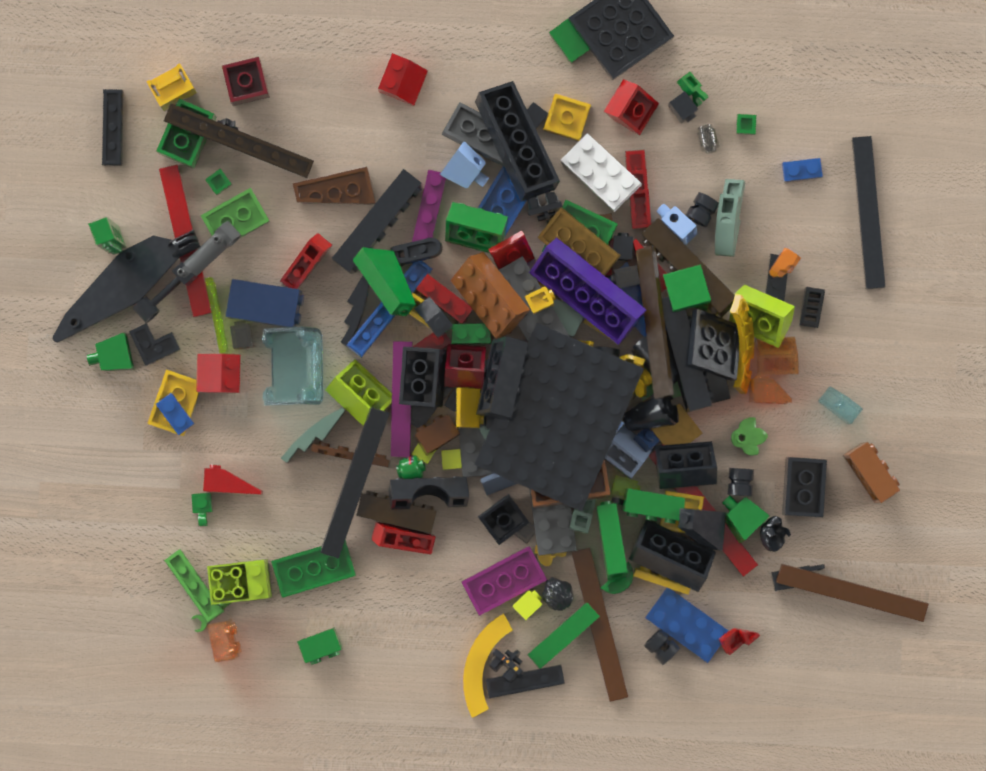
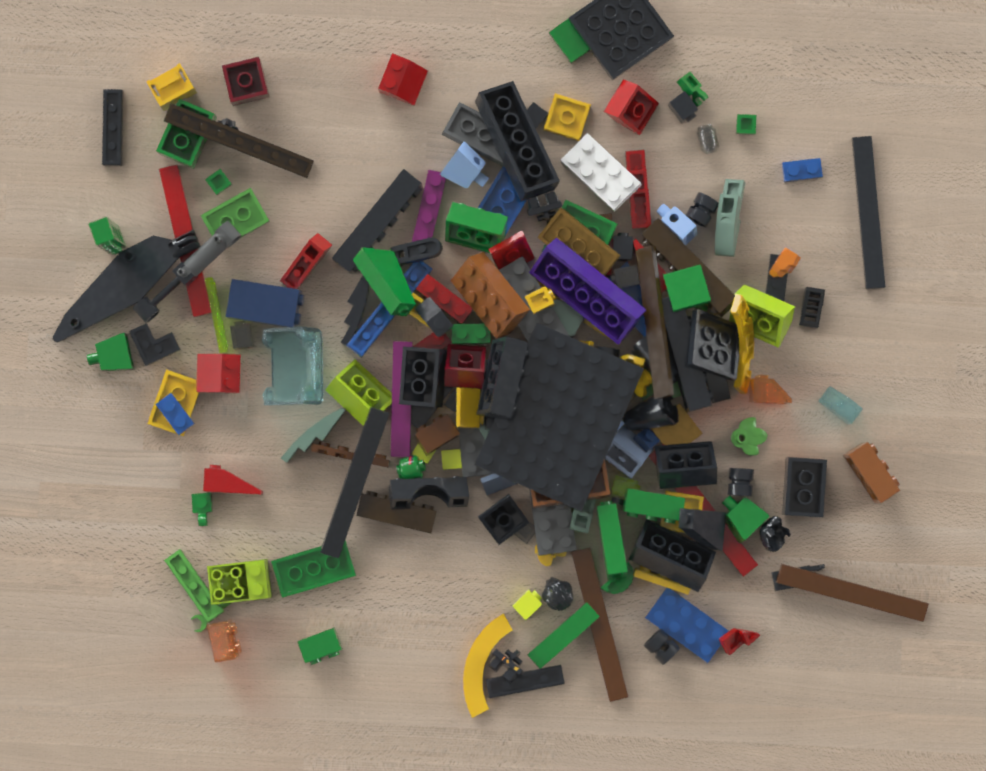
reddish brown wing [293,167,376,204] -> none
red slope [371,522,436,555] -> none
magenta plate [461,546,547,616] -> none
clear orange slope [756,337,799,376] -> none

